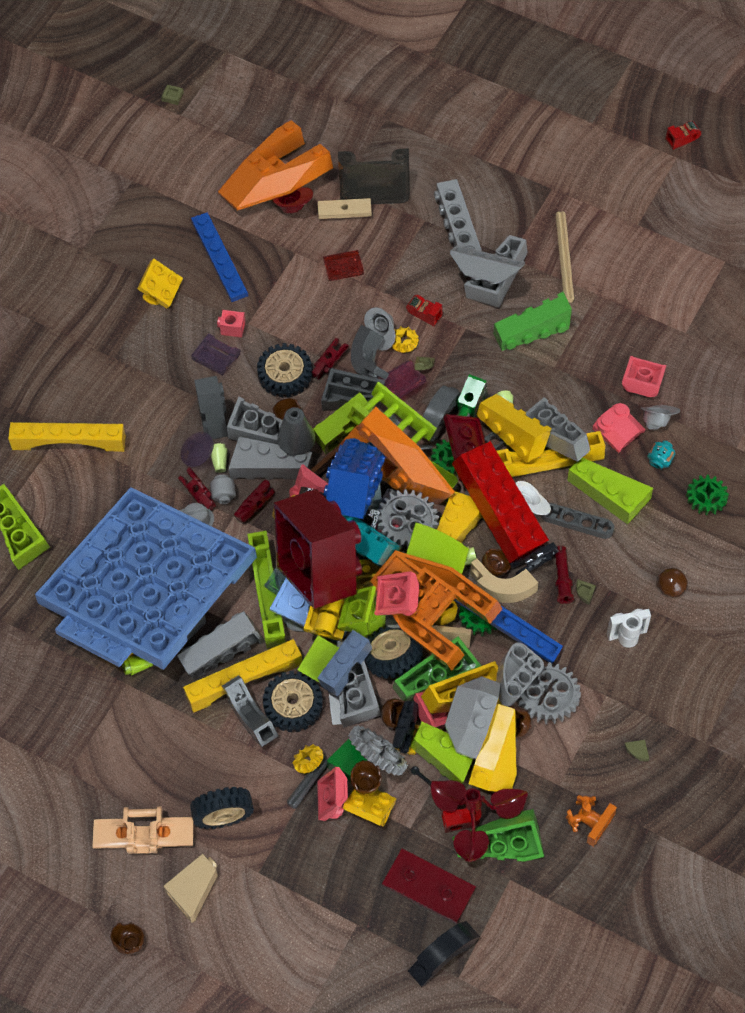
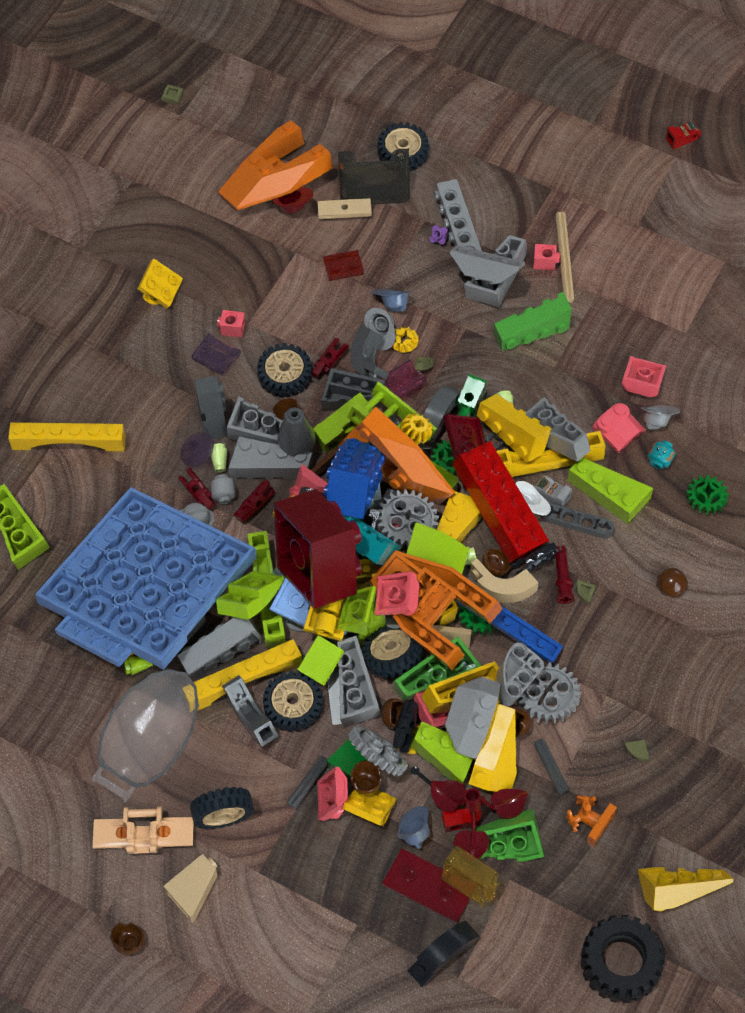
blue plate [191,212,248,302] -> none
yellow gear [292,744,324,773] -> none
sand blue arch [318,630,372,697] -> none
red leg [406,295,442,326] -> none
white plate [607,609,651,648] -> none
none -> clear windscreen [91,669,199,803]
none -> lime slope [216,571,284,620]
none -> sand blue piece [371,289,412,312]
none -> wheel [377,122,429,173]
none -> sand blue piece [397,806,430,849]
none -> yellow gear [400,412,433,445]
none -> medium lavender plate [430,225,448,245]
none -> clear yellow window [441,845,499,907]
none -> coral brick [533,244,560,270]
none -> light grey leg [534,475,572,507]
none -> dark grey axle [534,739,569,795]
none -> black tyre [580,915,665,1003]
none -> yellow wedge [638,867,733,912]

